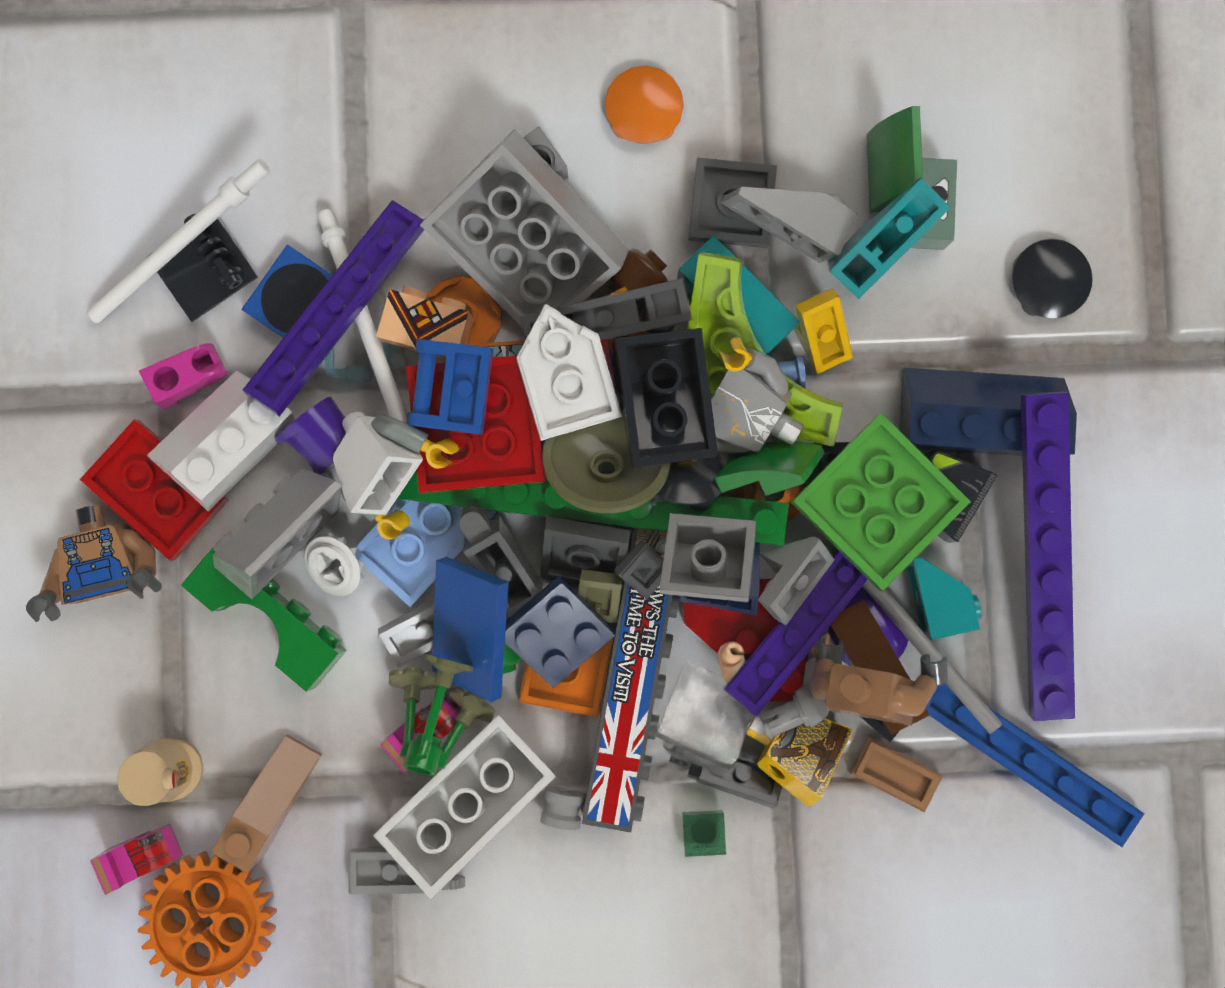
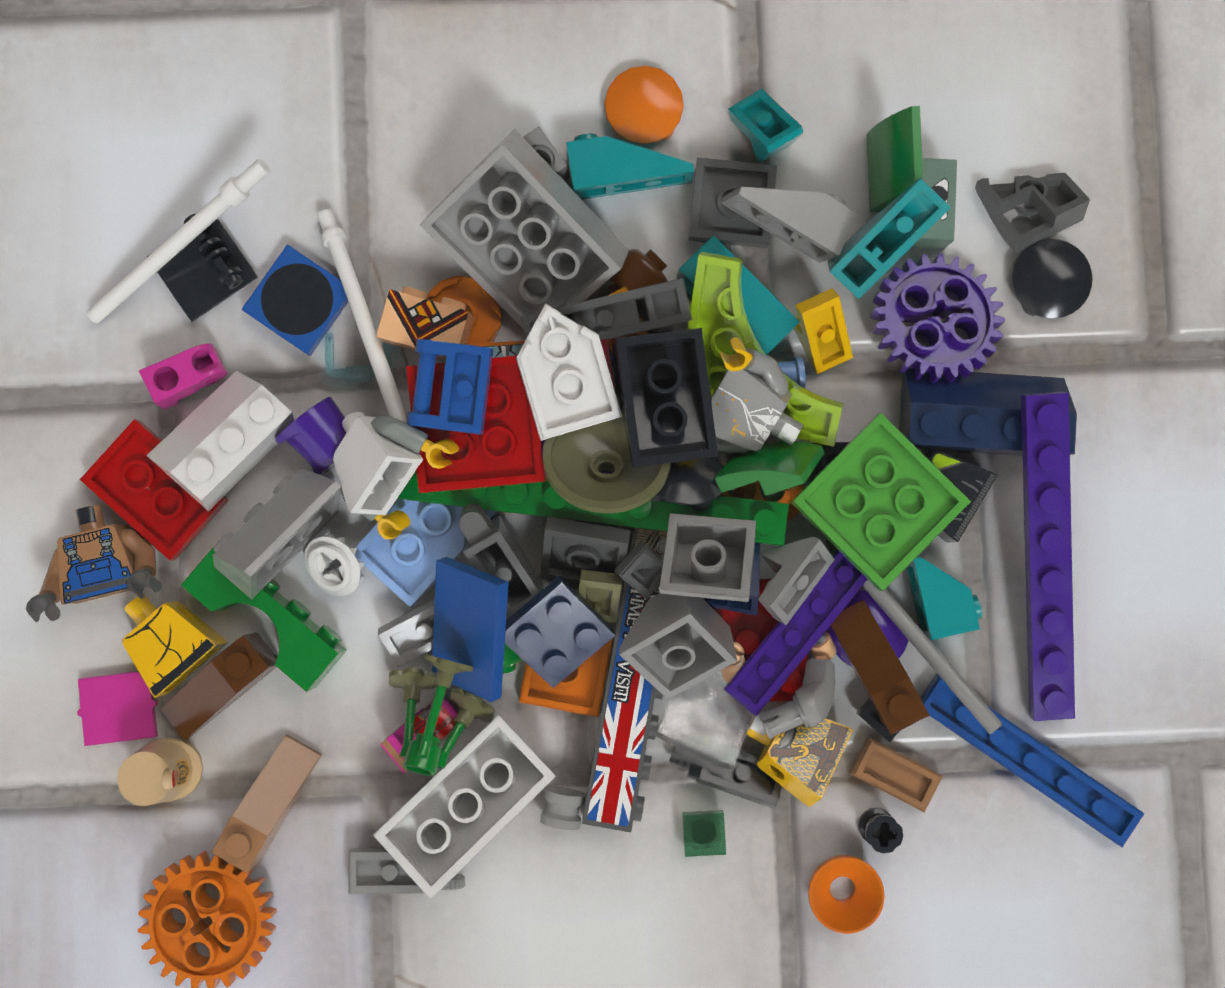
leg [90,824,183,895] -> none
dark purple tile [243,200,424,417] -> none
medium nougat torso [810,637,948,726] -> none
none -> dark pink piece [77,671,159,746]
none -> yellow torso [122,594,228,698]
none -> reddish brown slope [159,632,277,741]
none -> teal slope [566,133,694,200]
none -> light grey slope [619,593,737,700]
none -> teal slope [728,89,804,164]
none -> orange piece [808,855,885,934]
none -> black bush [858,807,903,854]
none -> gear [870,253,1005,383]
none -> dark grey slope [975,173,1090,253]

